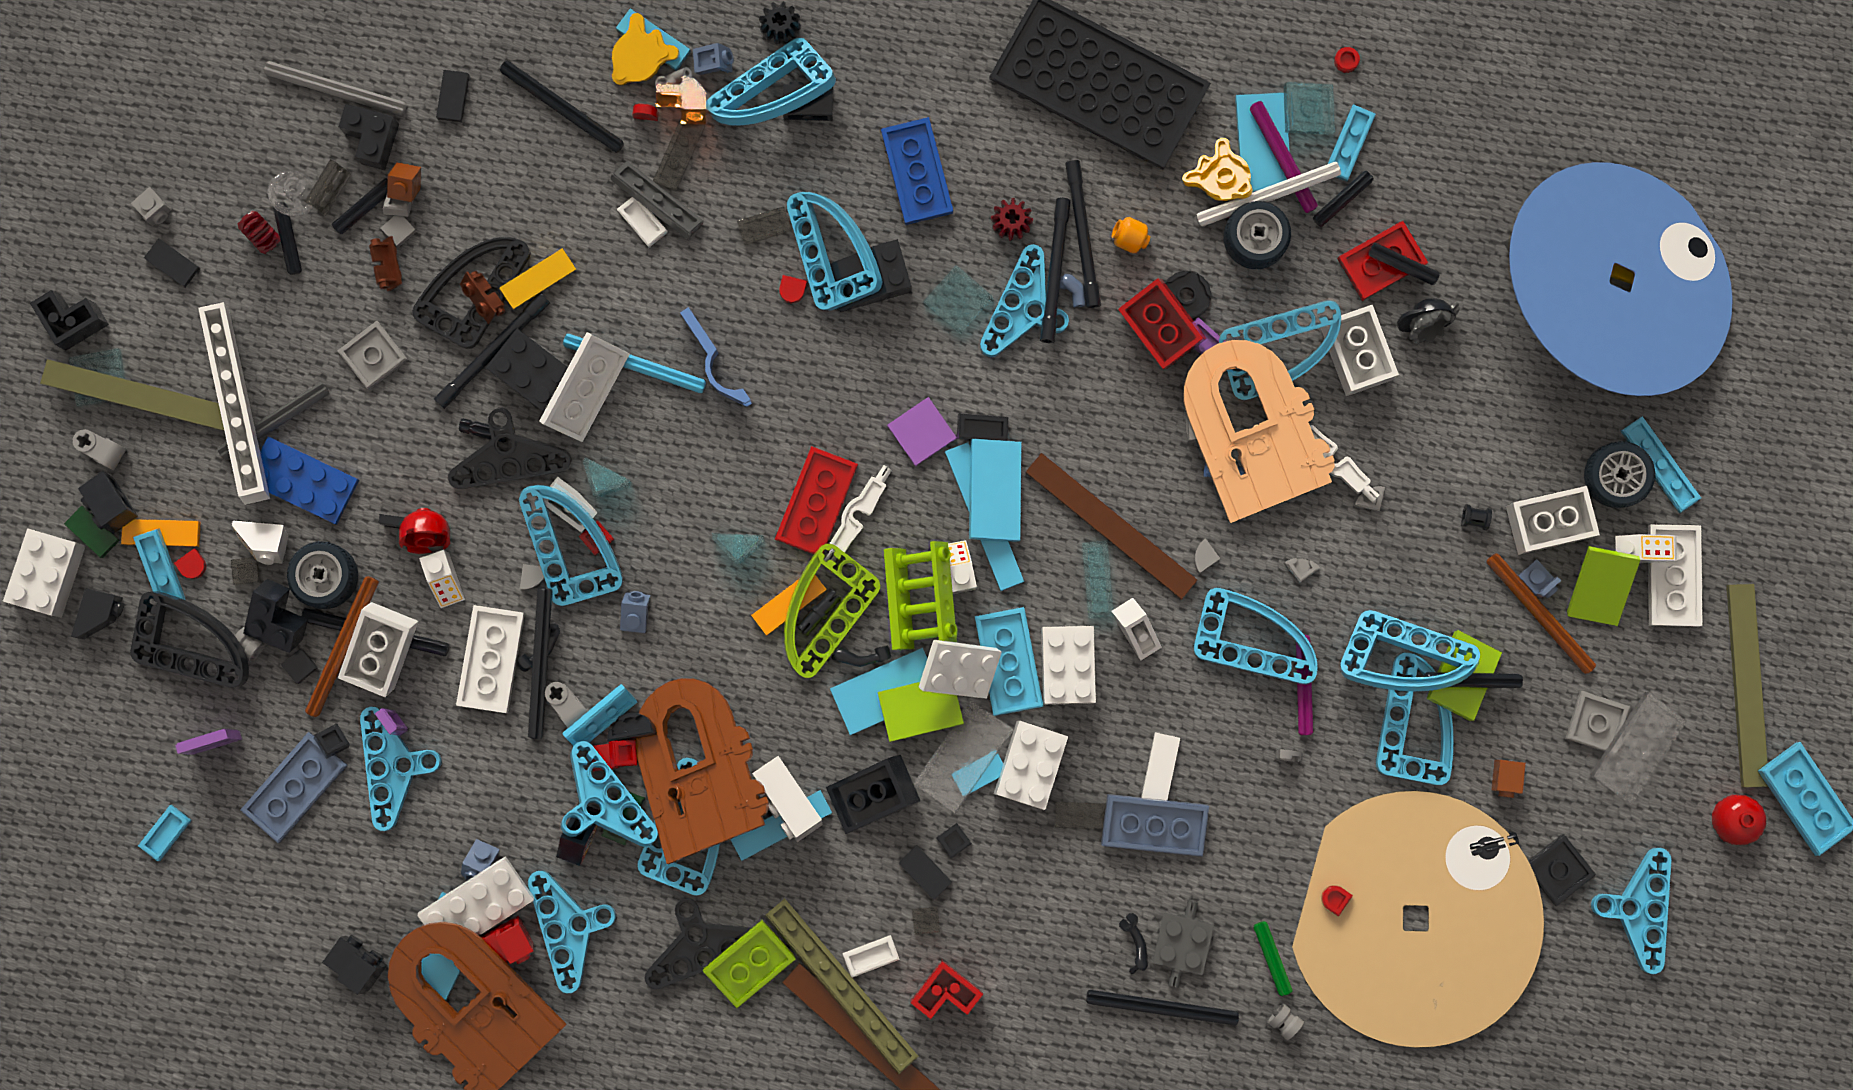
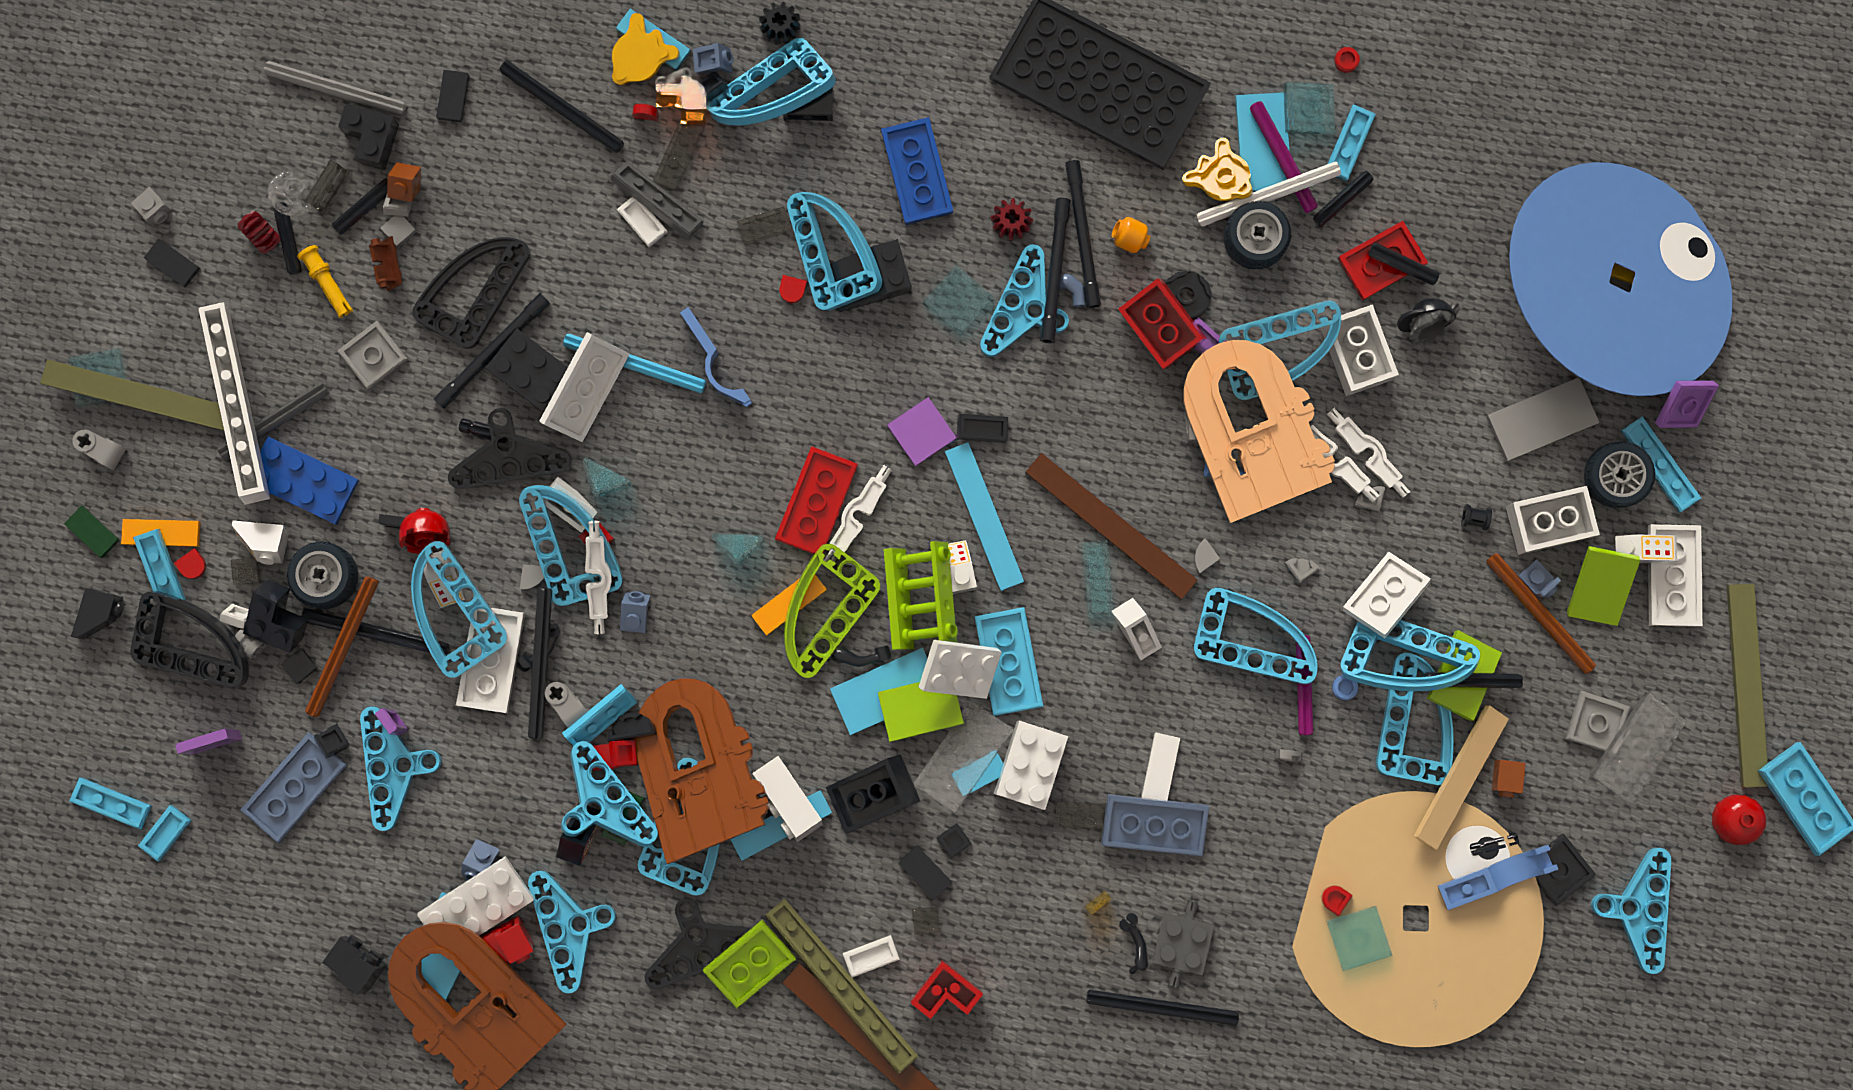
white brick [3,528,86,618] -> none
black brick [30,290,109,351] -> none
black brick [78,471,138,534] -> none
white brick [338,602,418,697] -> none
copper hinge [460,271,506,324] -> none
yellow tile [499,248,576,309] -> none
black pin [796,588,841,636] -> none
medium azure tile [969,439,1021,542] -> none
white brick [1041,626,1096,705] -> none
green axle [1253,921,1293,996] -> none
light grey wheel [1267,1004,1304,1040] -> none
none -> medium azure tile [69,778,152,829]
none -> white tile [219,604,249,629]
none -> yellow pin [297,245,353,318]
none -> medium azure beam [411,541,507,678]
none -> white piece [585,521,611,634]
none -> black tile [695,72,729,102]
none -> clear yellow tile [1084,890,1111,914]
none -> clear light blue tile [1326,906,1393,971]
none -> white piece [1327,407,1410,498]
none -> medium blue tile [1332,675,1358,700]
none -> white plate [1343,552,1431,638]
none -> tan tile [1414,705,1509,850]
none -> medium blue piece [1438,845,1558,910]
none -> light grey tile [1486,377,1599,462]
none -> medium lavender tile [1655,381,1719,428]

